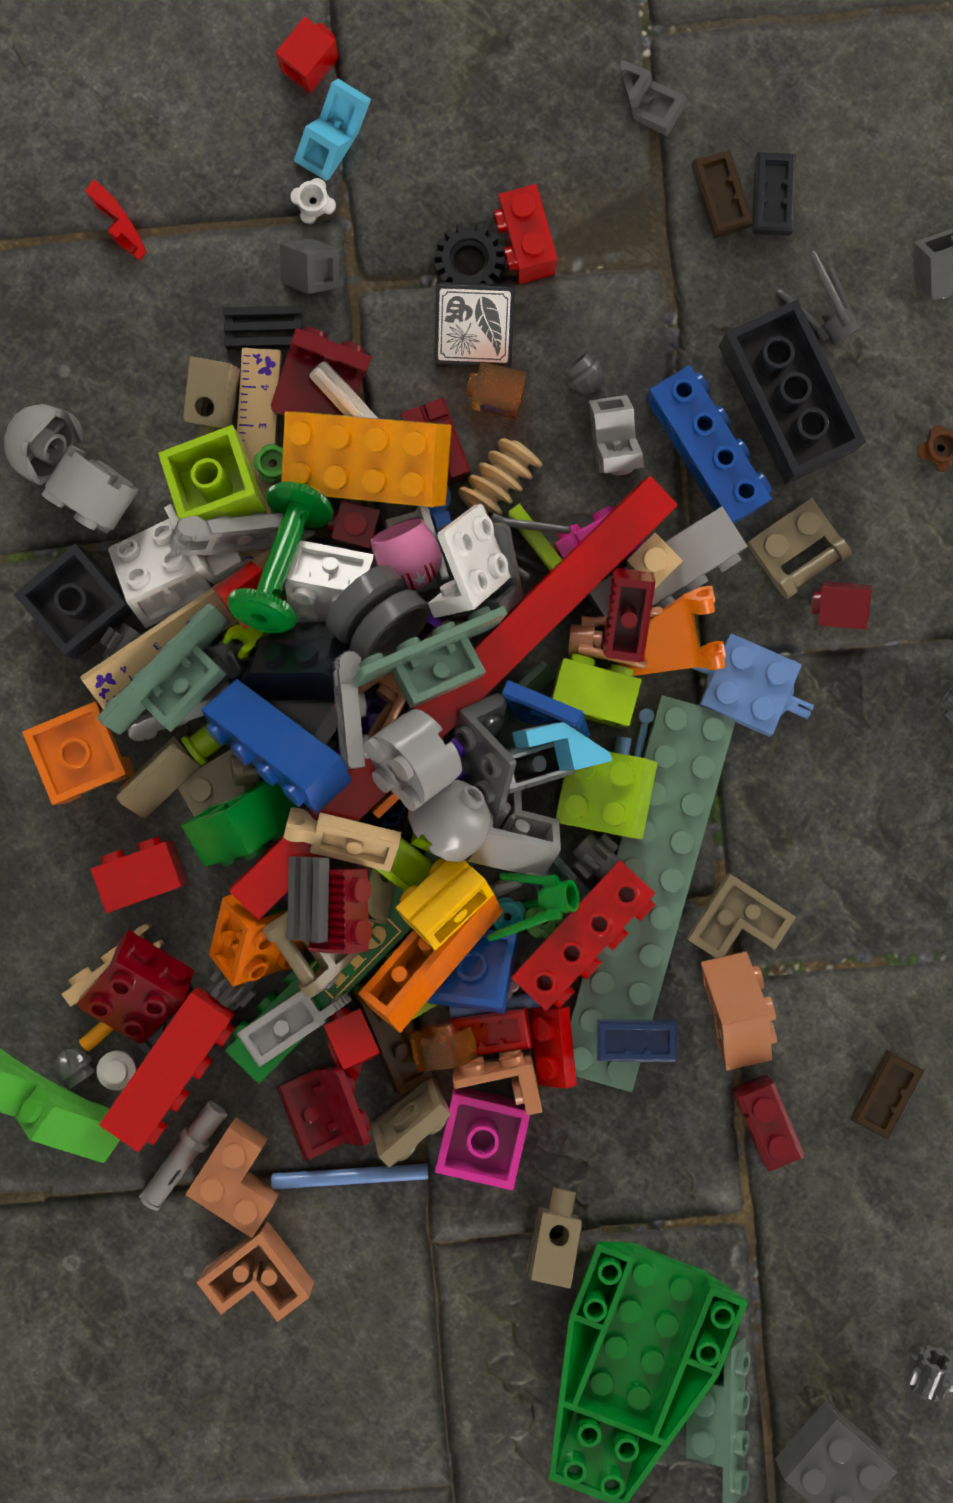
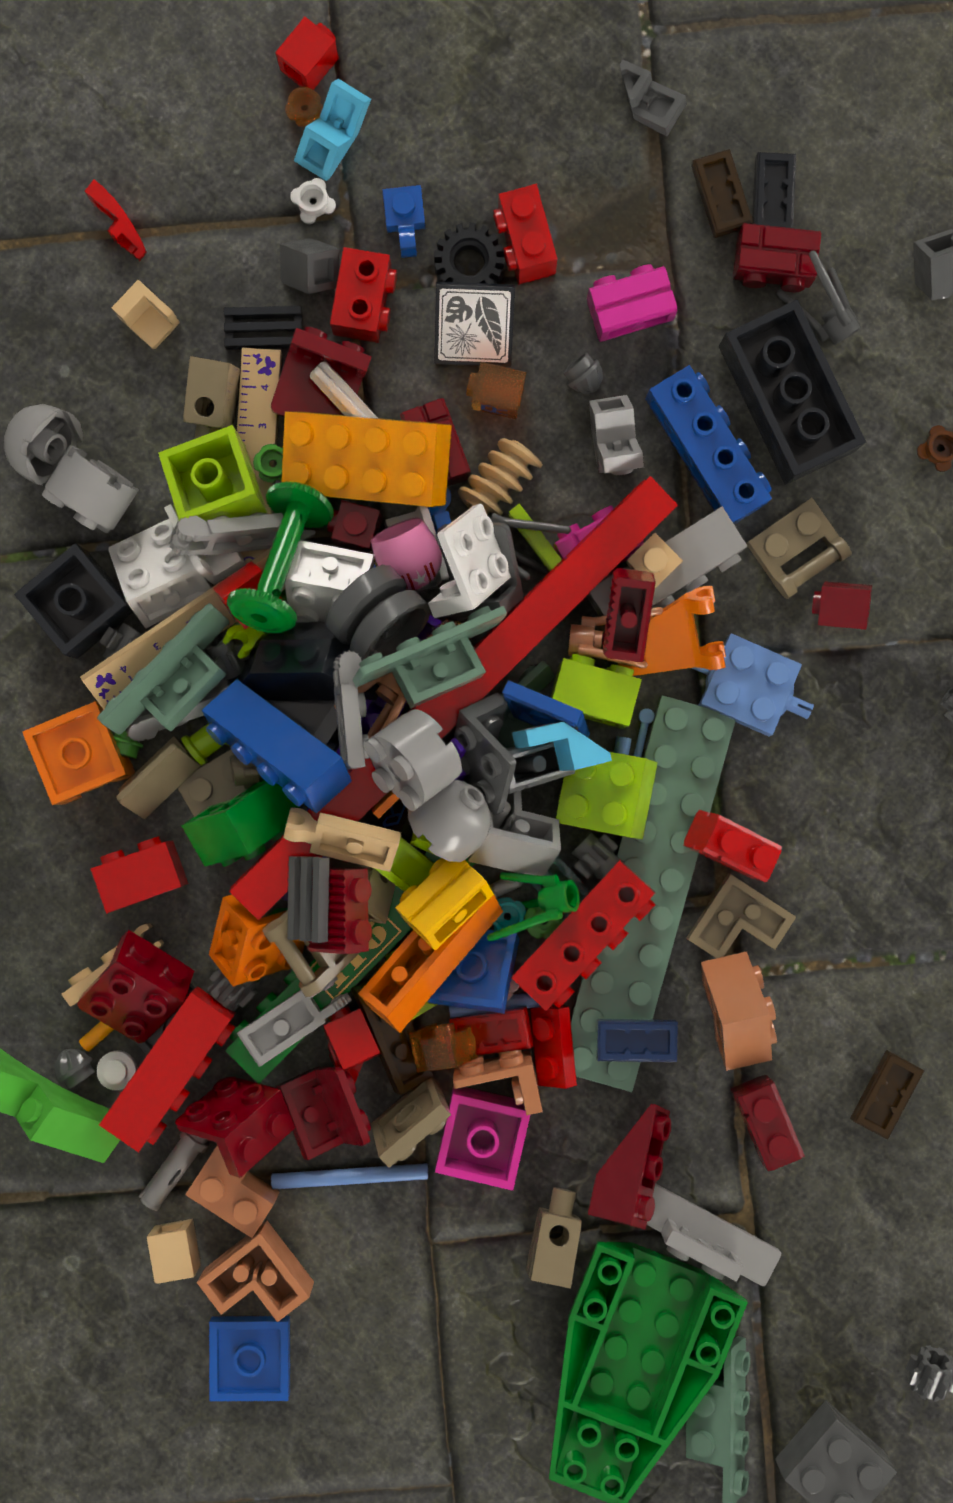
none -> tan panel [112,280,180,349]
none -> bright green plate [114,731,143,759]
none -> tan panel [147,1219,201,1284]
none -> dark red bracket [175,1077,296,1178]
none -> blue plate [209,1316,290,1401]
none -> clear orange plate [285,87,323,127]
none -> red brick [330,247,397,343]
none -> blue plate [382,185,426,258]
none -> dark pink brick [587,264,677,342]
none -> dark red slope [588,1104,671,1230]
none -> light grey bracket [647,1183,781,1286]
none -> red brick [683,810,782,882]
none -> dark red brick [733,223,822,292]

